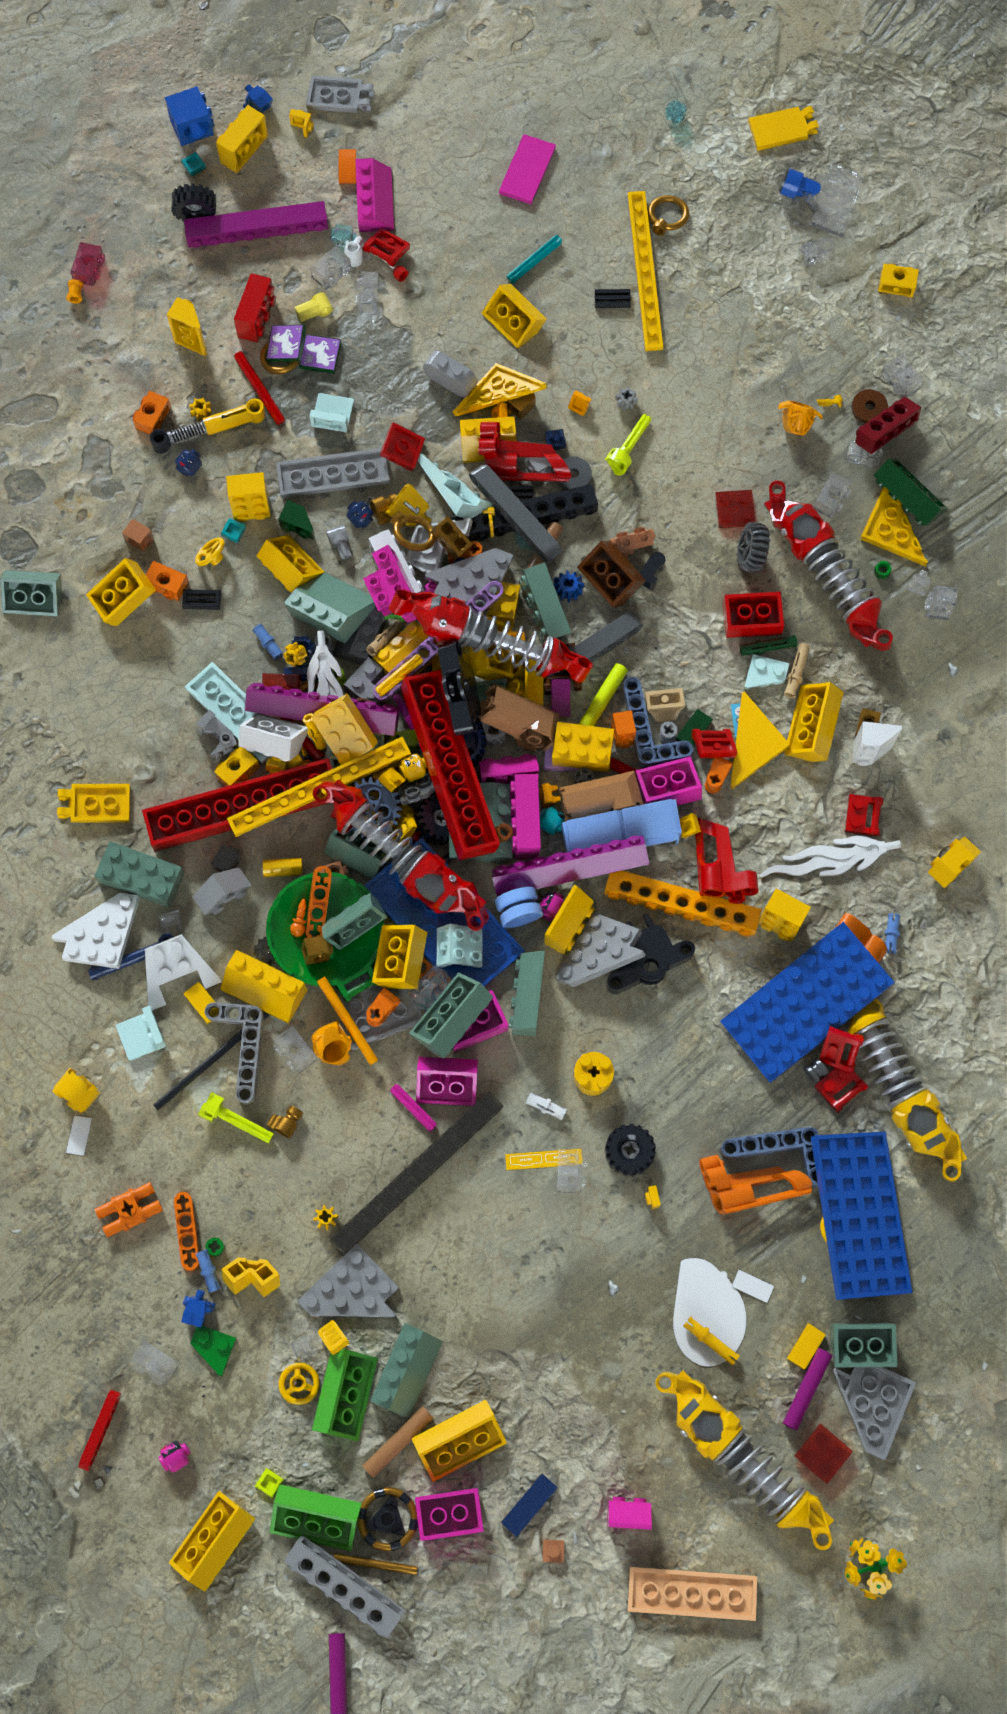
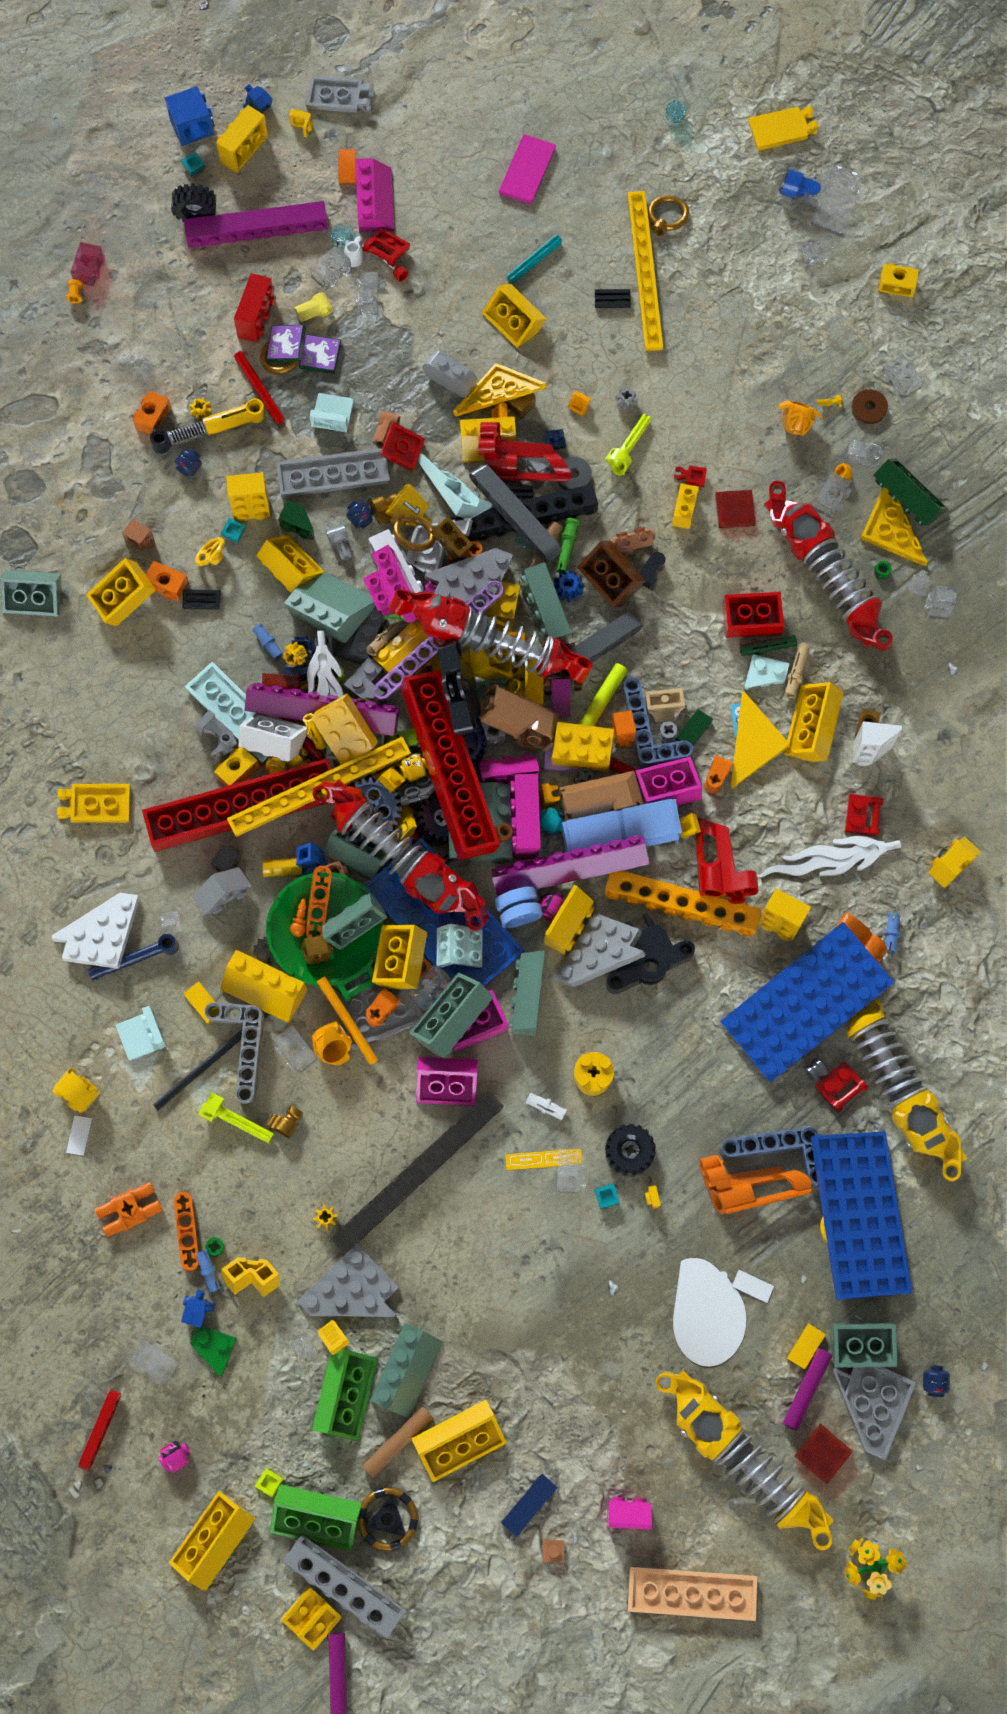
sand green brick [94,841,185,908] -> none
white wing [145,934,221,1010] -> none
yellow slope [167,297,207,357] -> none
yellow piece [278,1363,320,1405] -> none
pearl gold bar [334,1553,418,1575] -> none
yellow axle [375,653,423,697] -> none
dark pink axle [390,1084,437,1132] -> none
magenta tile [393,693,414,730] -> none
dark pink brick [415,1488,484,1541] -> none
yellow piece [483,507,495,537] -> none
yellow pin [683,1316,740,1366] -> none
red plate [692,729,738,758] -> none
dark grey gear [736,522,770,573] -> none
red plate [819,1026,864,1072] -> none
dark red brick [855,396,922,455] -> none
none -> yellow slope [281,1586,342,1651]
none -> blue piece [296,842,327,875]
none -> nougat piece [373,410,400,448]
none -> bright green pin [556,518,581,575]
none -> teal plate [594,1183,620,1210]
none -> yellow brick [672,483,699,529]
none -> red plate [674,465,707,488]
none -> light orange tile [834,463,852,483]
none -> dark blue head [923,1365,950,1397]

